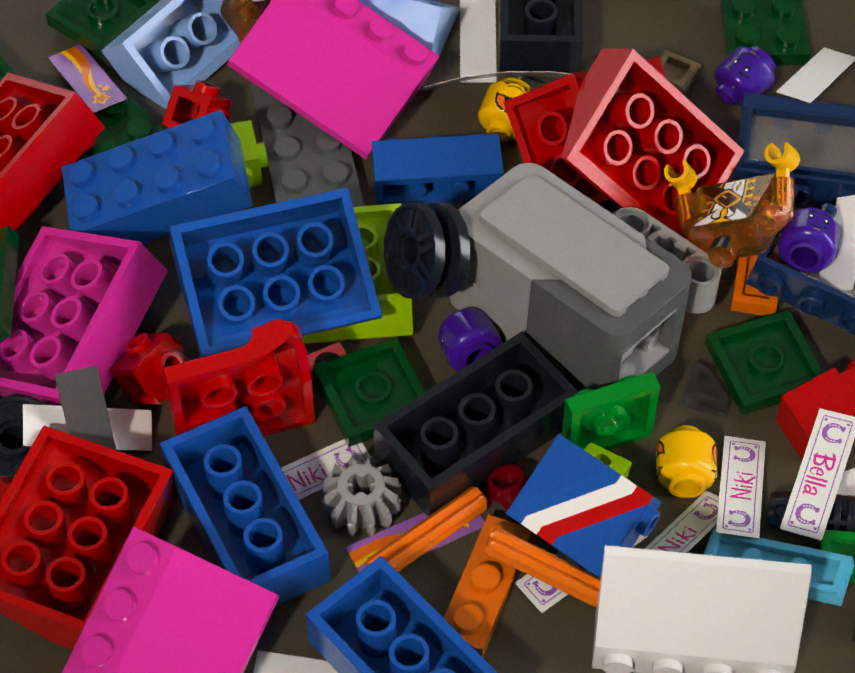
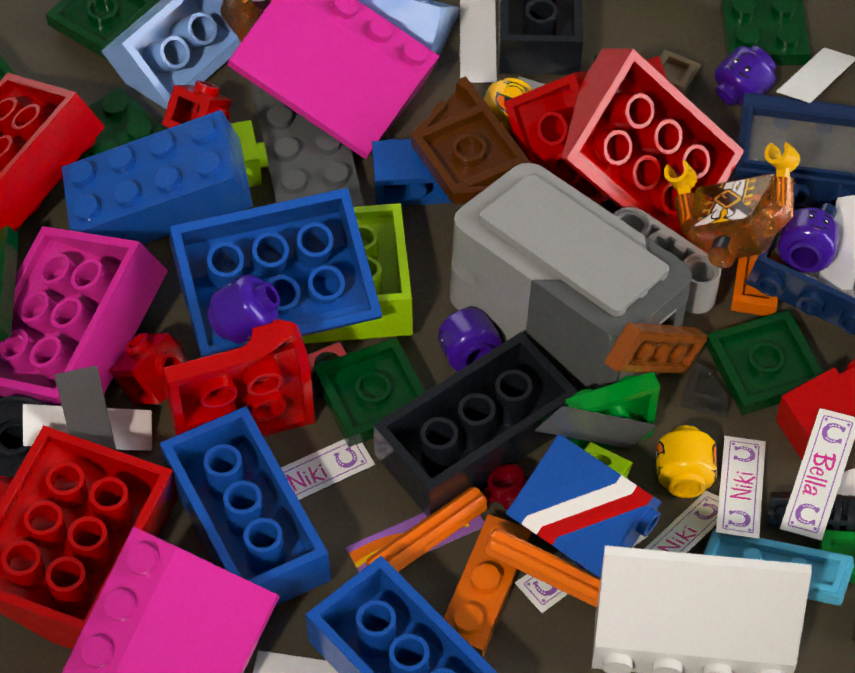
medium lavender sticker [48,44,127,113] -> none
light grey gear [322,455,401,537] -> none
black wheel [384,202,470,299] -> none
white sticker [421,71,570,91] -> none
none -> dark purple head [208,275,280,344]
none -> reddish brown wing [411,76,531,204]
none -> dark grey sticker [535,406,657,449]
none -> dark orange tile [604,322,707,374]

